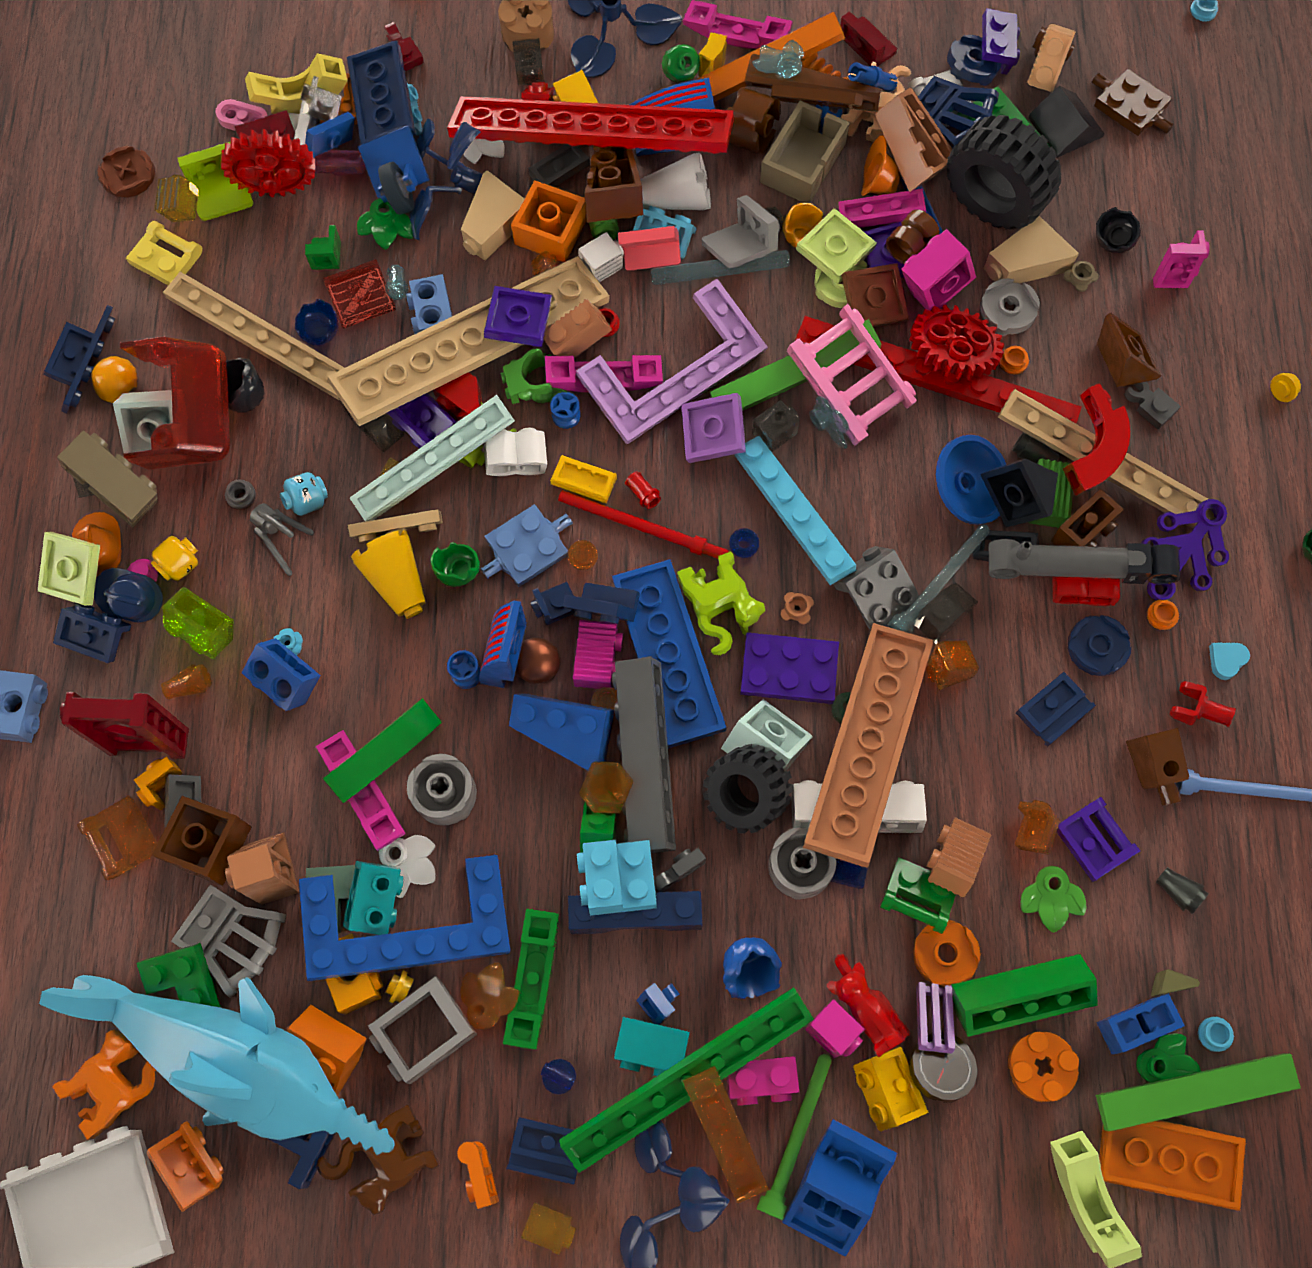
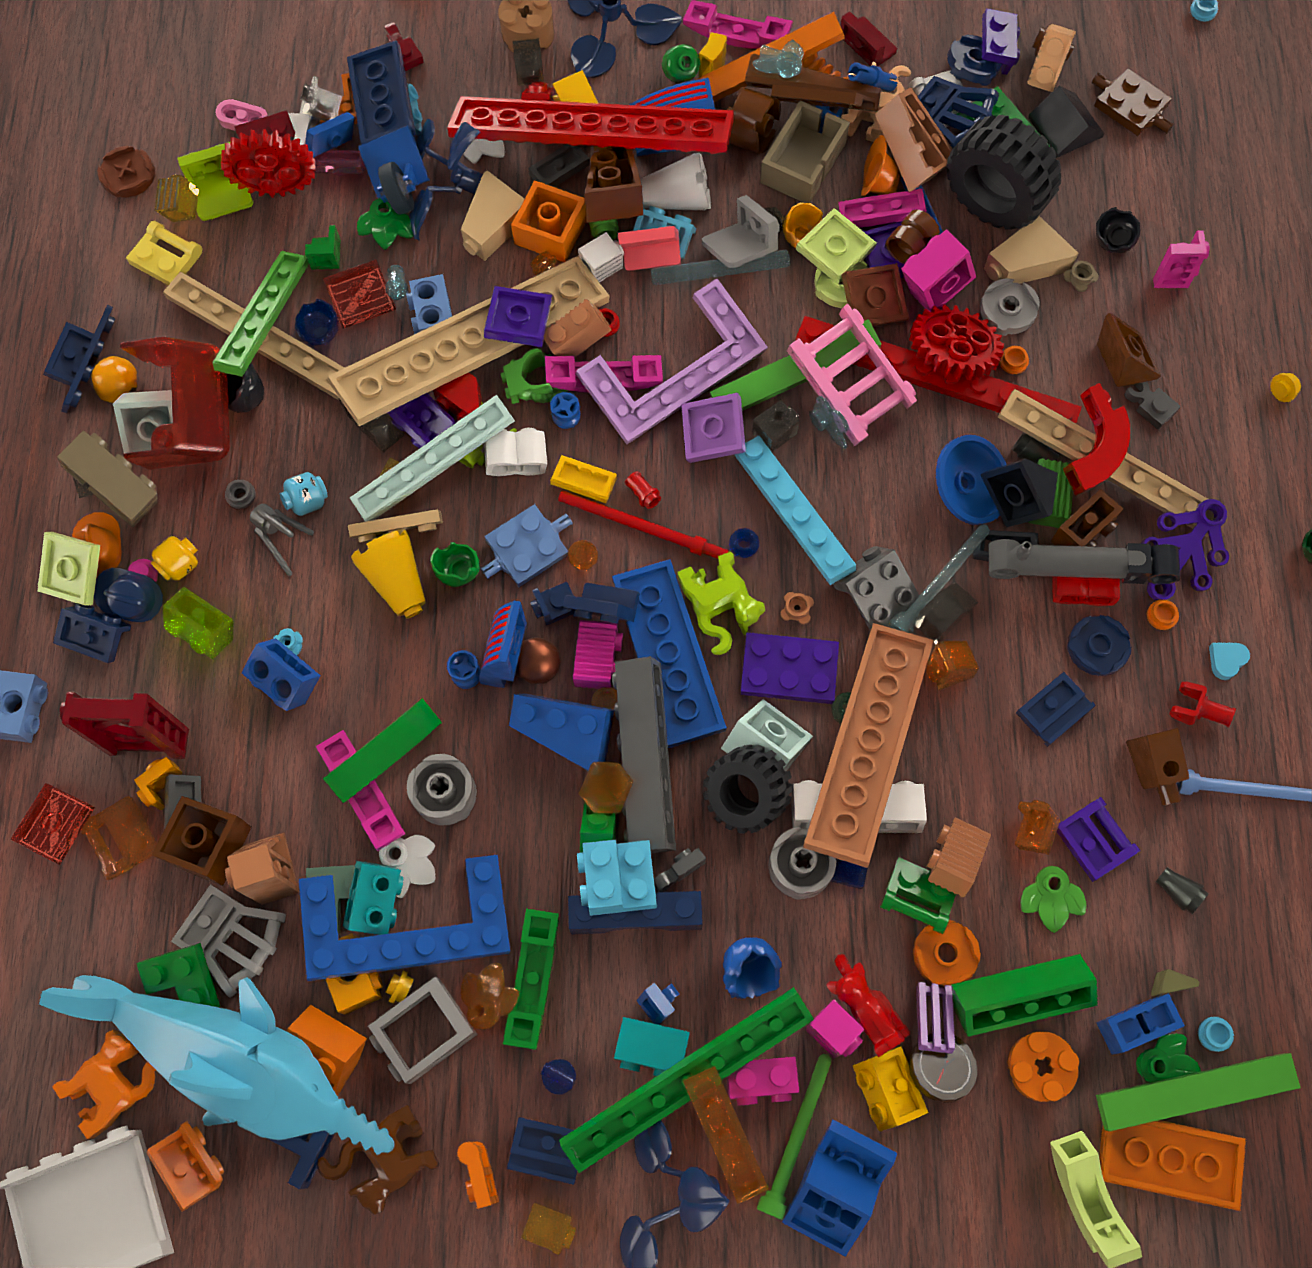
clear orange cone [161,664,212,700] -> none
light yellow arch [245,53,348,114] -> none
none -> clear red tile [11,783,95,865]
none -> bright green tile [212,251,309,377]

